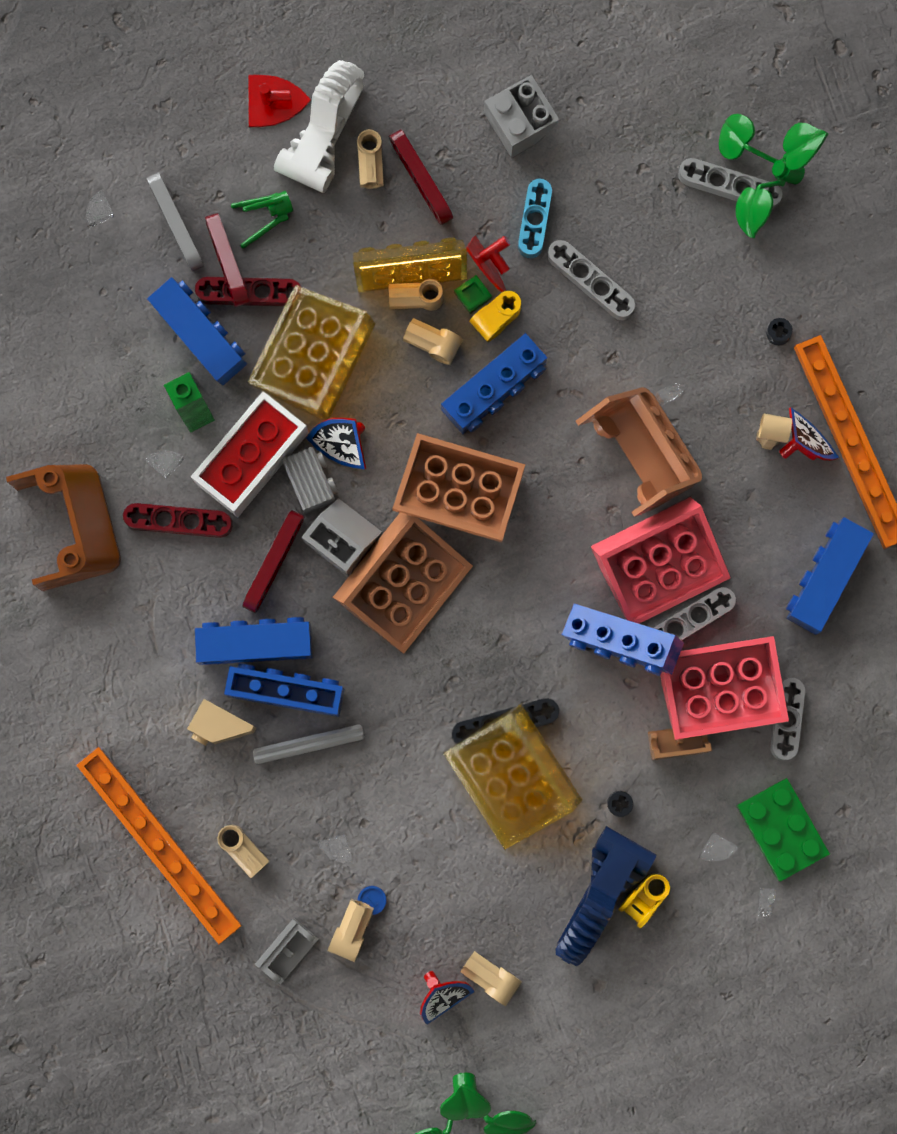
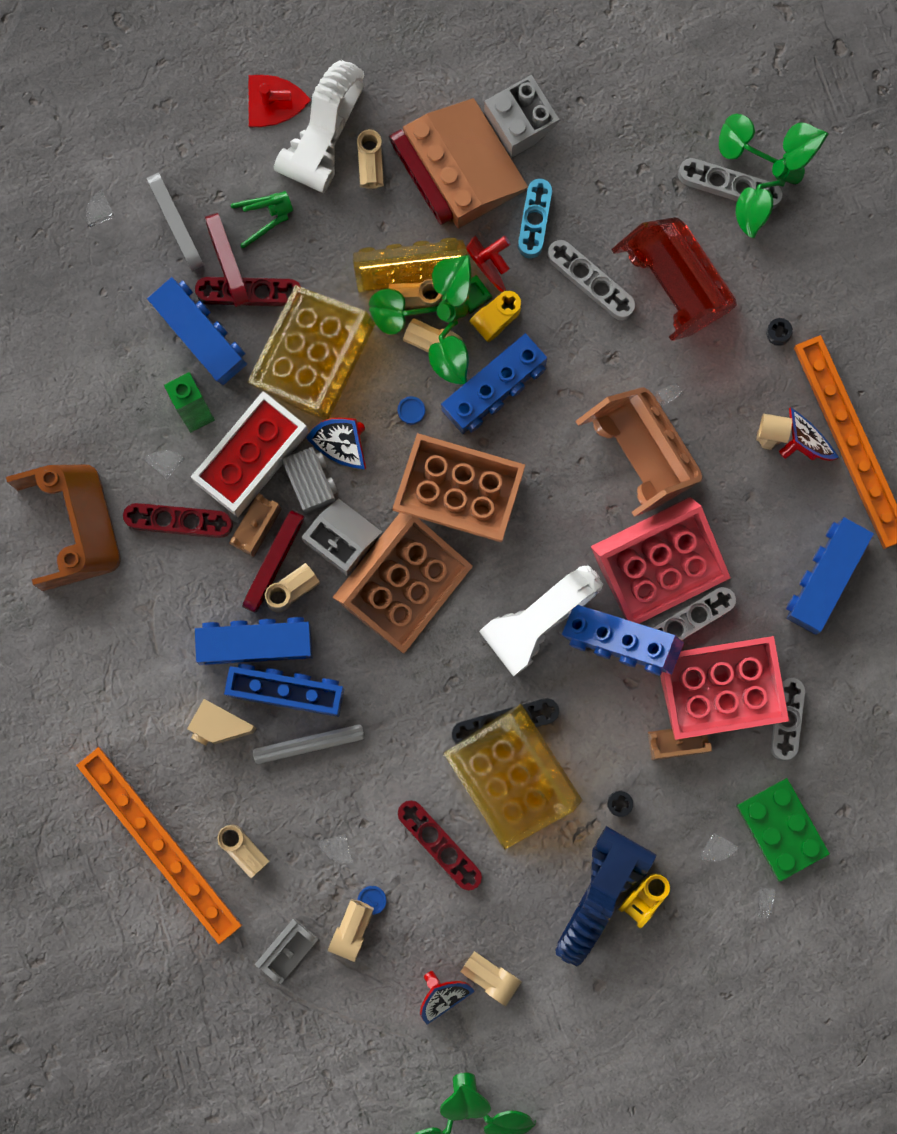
none -> medium nougat hinge [229,493,282,557]
none -> tan piece [265,563,320,612]
none -> green plant [369,255,471,384]
none -> blue piece [397,396,425,425]
none -> dark red beam [398,800,482,891]
none -> nougat slope [403,98,528,228]
none -> white arm [479,565,603,677]
none -> clear red windscreen [611,217,737,341]

